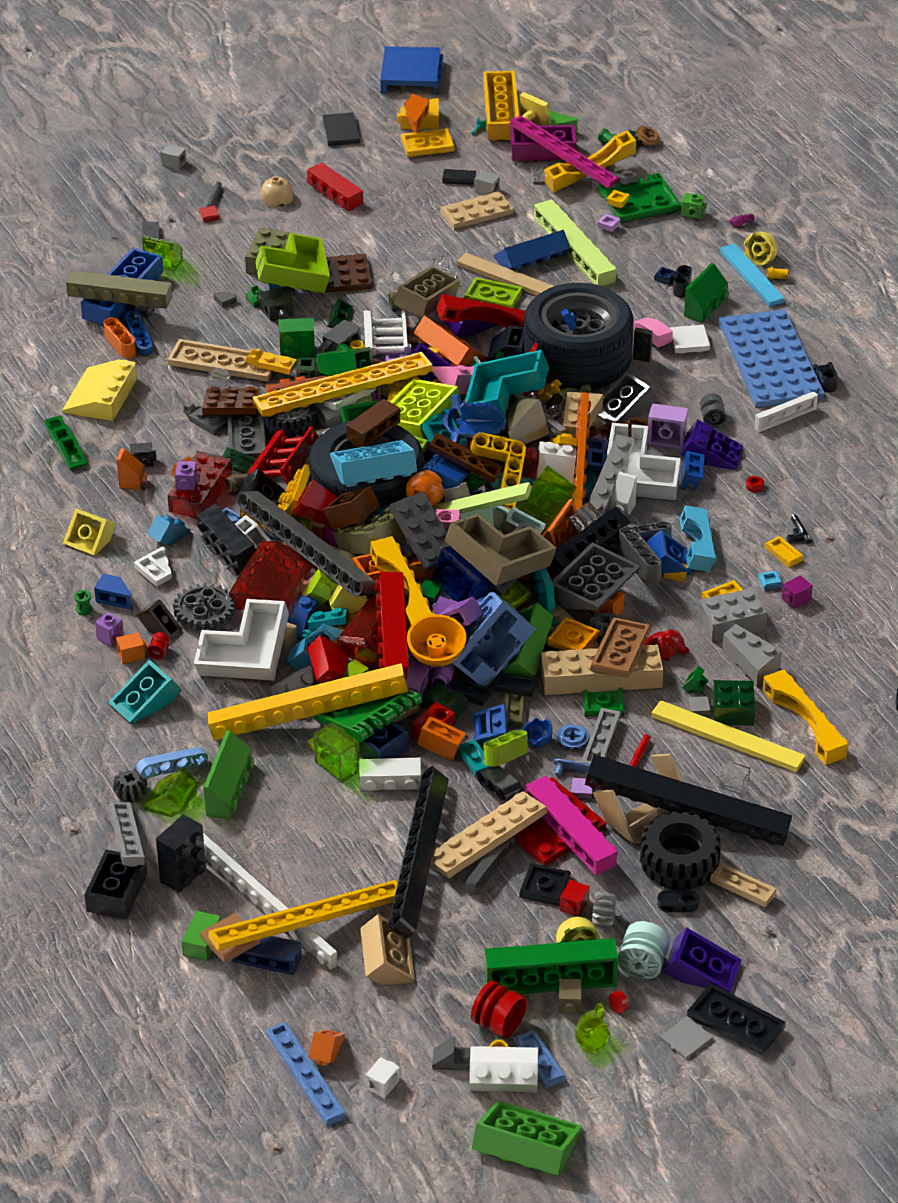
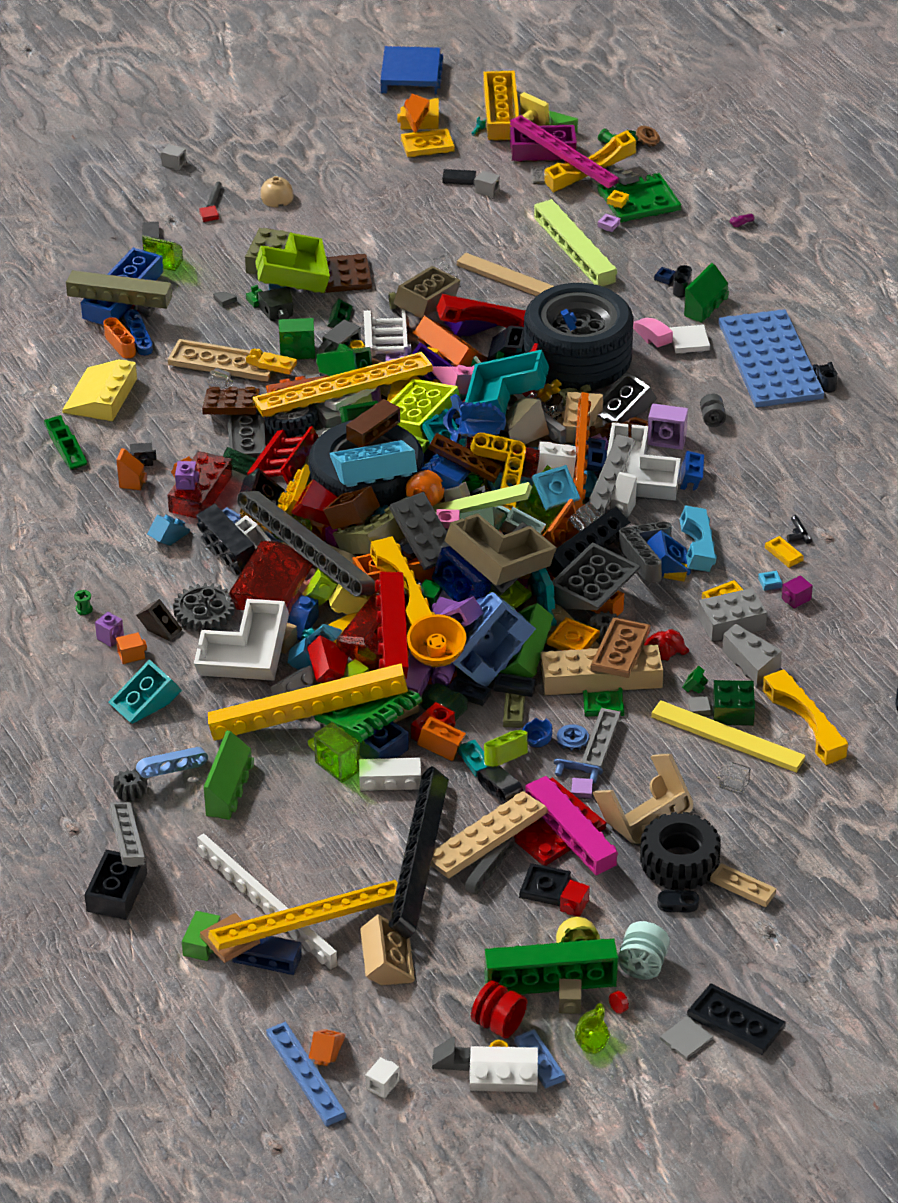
light yellow slope [63,508,117,556] -> none
blue slope [94,573,132,610] -> none
white wing [134,547,172,587] -> none
clear neon green slope [143,767,200,818] -> none
red wheel [146,632,171,660] -> none
black brick [156,814,206,893] -> none
dark grey hinge [183,401,227,435] -> none
dark tan cone [224,474,248,492] -> none
dark green brick [296,357,316,379] -> none
red brick [306,162,364,211] -> none
teal plate [308,608,350,630] -> none
black tile [322,112,360,146] -> none
tan plate [440,191,514,230] -> none
lime tile [464,277,523,308] -> none
blue plate [472,704,508,748] -> none
bright green slope [472,1100,582,1175] -> none
blue slope [493,229,570,271] -> none
yellow plate [550,433,578,446] -> none
black brick [584,754,793,846] -> none
light grey gear [592,891,616,928] -> none
red piece [629,734,651,767] -> none
pearl dark grey plate [633,327,653,362] -> none
dark purple slope [663,927,742,993] -> none
dark purple slope [680,419,743,470] -> none
bright green brick [681,193,707,218] -> none
medium azure tile [720,244,784,307] -> none
light yellow cylinder [744,232,778,266] -> none
red tile [746,476,764,493] -> none
white plate [754,391,818,433] -> none
yellow pin [766,267,788,280] -> none
none -> medium azure tile [532,465,580,511]

